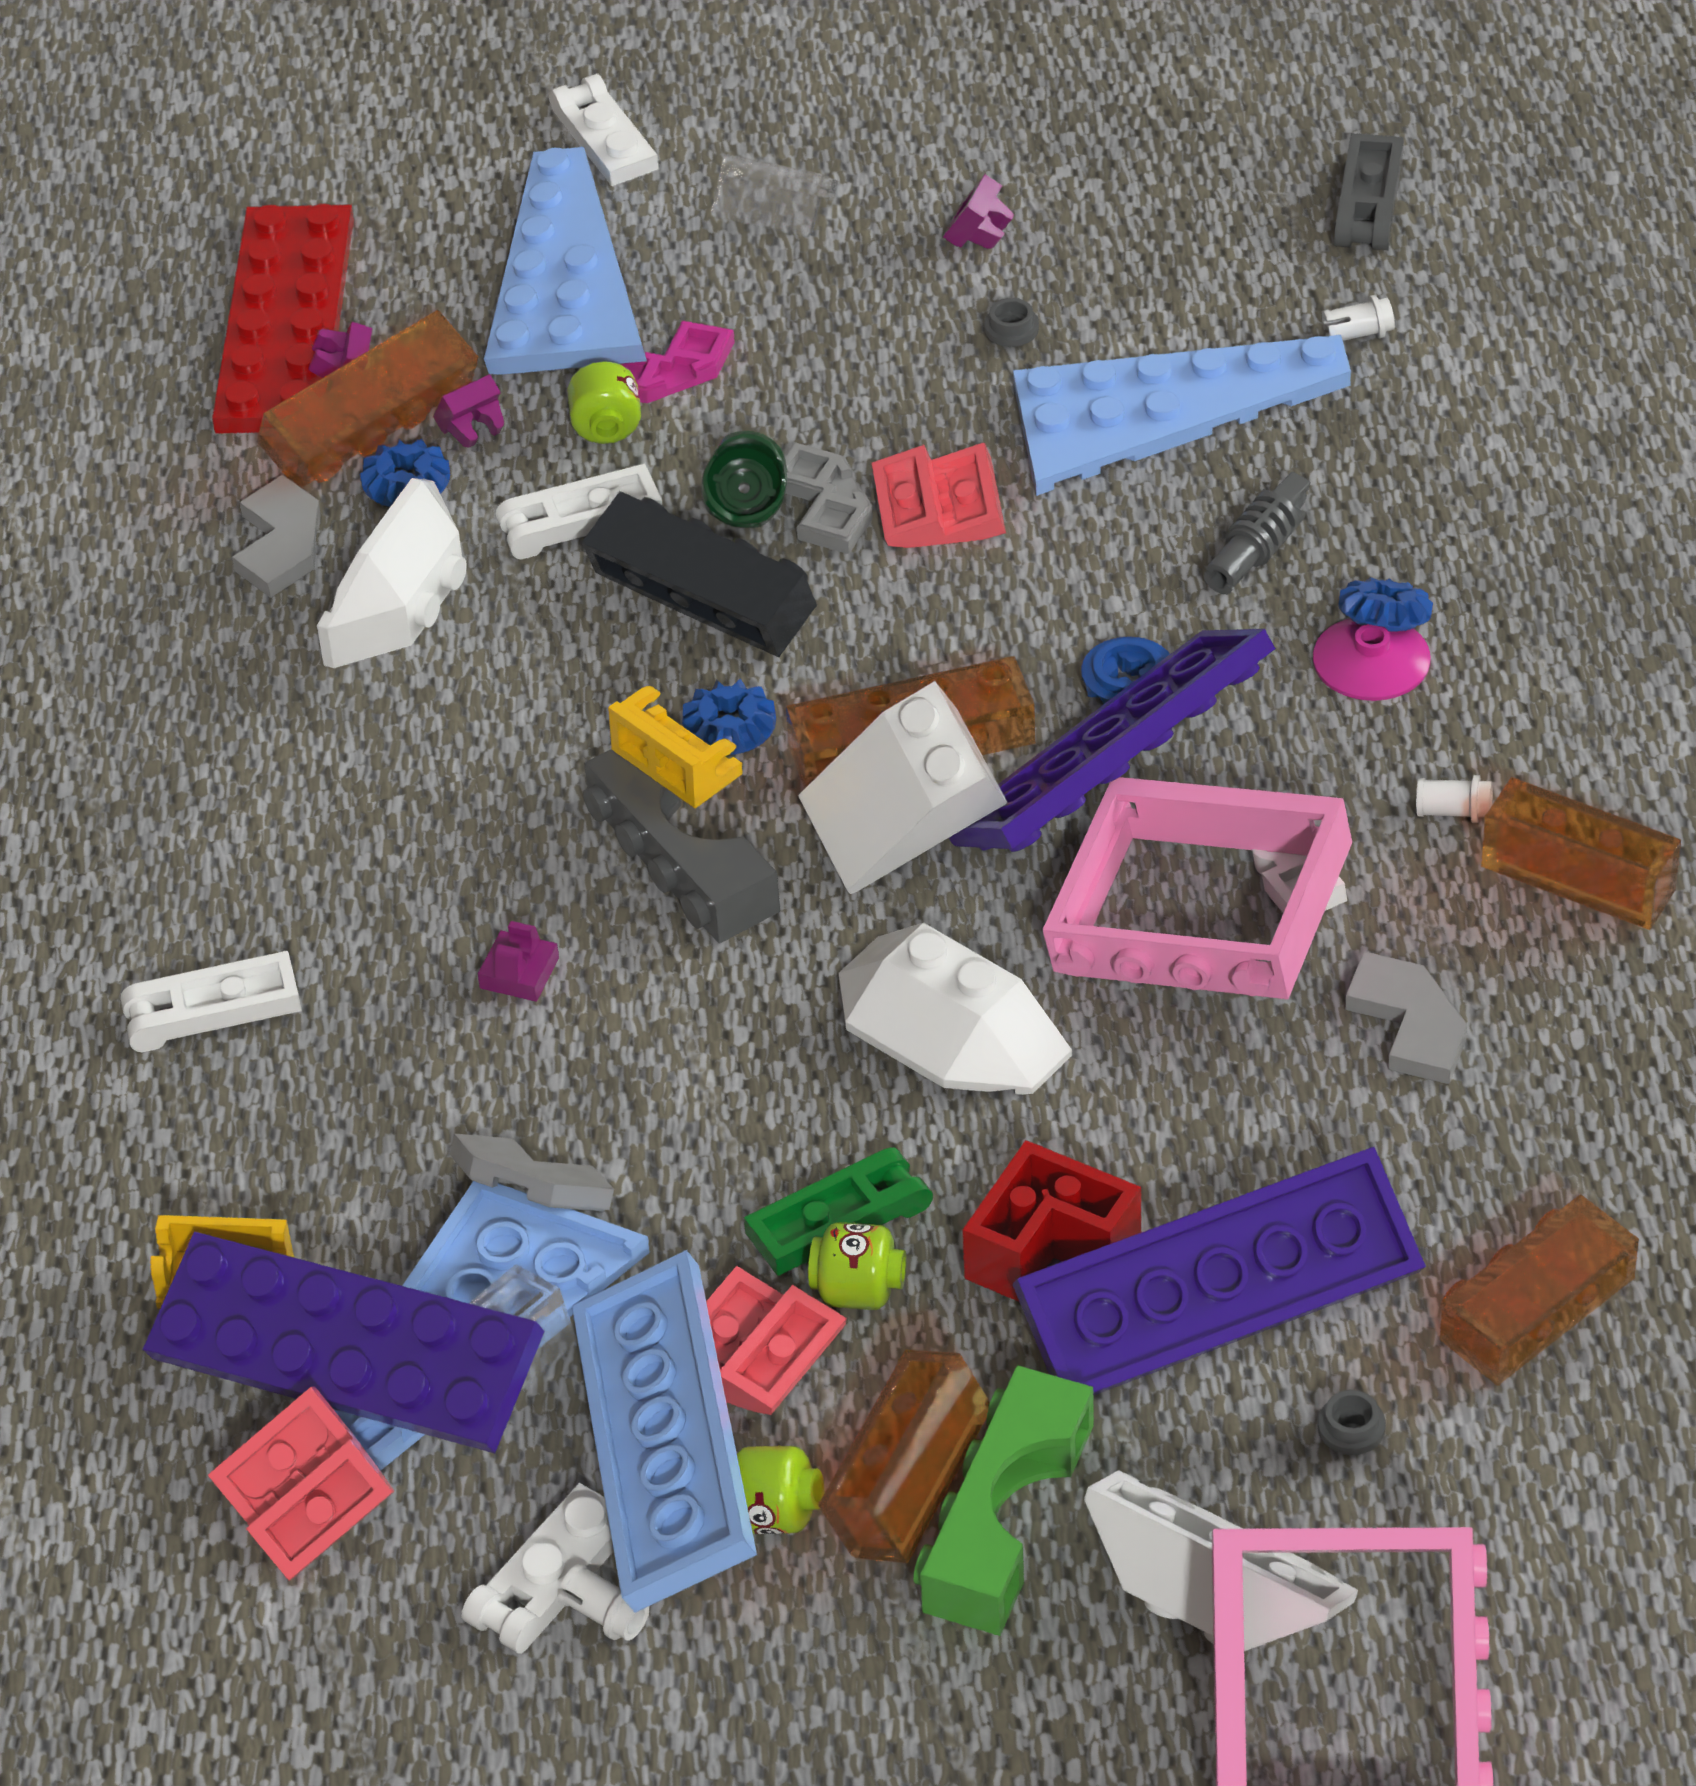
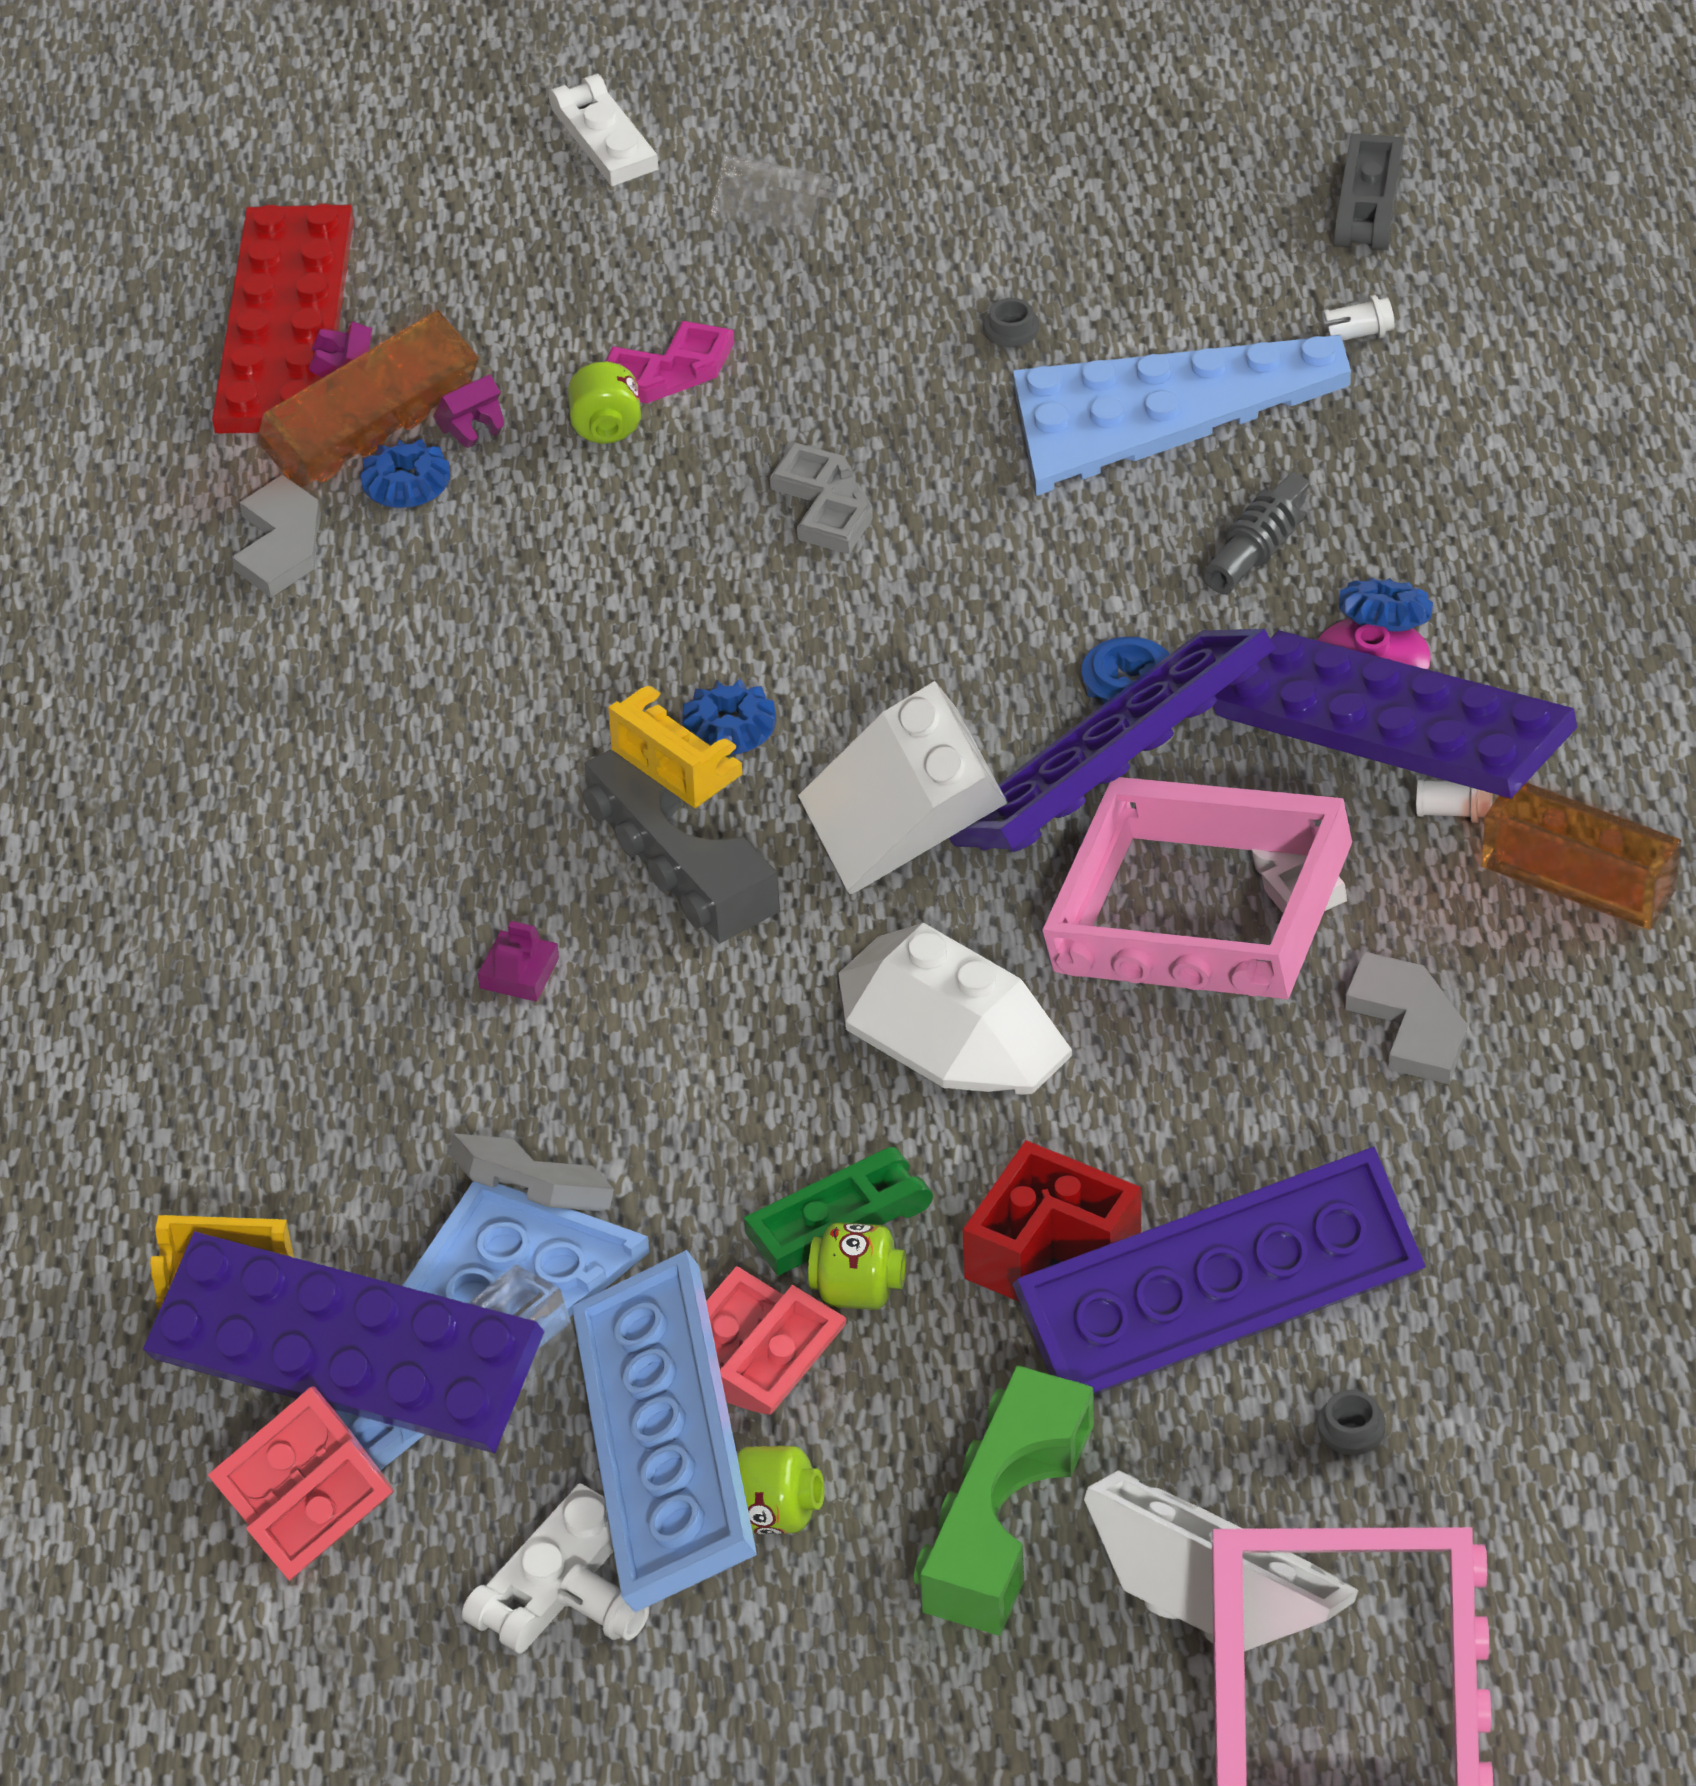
white plate [120,951,302,1053] -> none
white wedge [317,478,467,668] -> none
light blue wing [484,147,647,375] -> none
white plate [496,464,662,560] -> none
black brick [581,491,817,658] -> none
dark green helmet [701,431,787,528] -> none
clear orange brick [786,656,1035,789] -> none
clear orange brick [818,1349,990,1563] -> none
coral slope [872,442,1006,548] -> none
magenta tile [943,174,1014,249] -> none
clear orange brick [1440,1194,1639,1386] -> none
none -> dark purple plate [1214,630,1577,799]

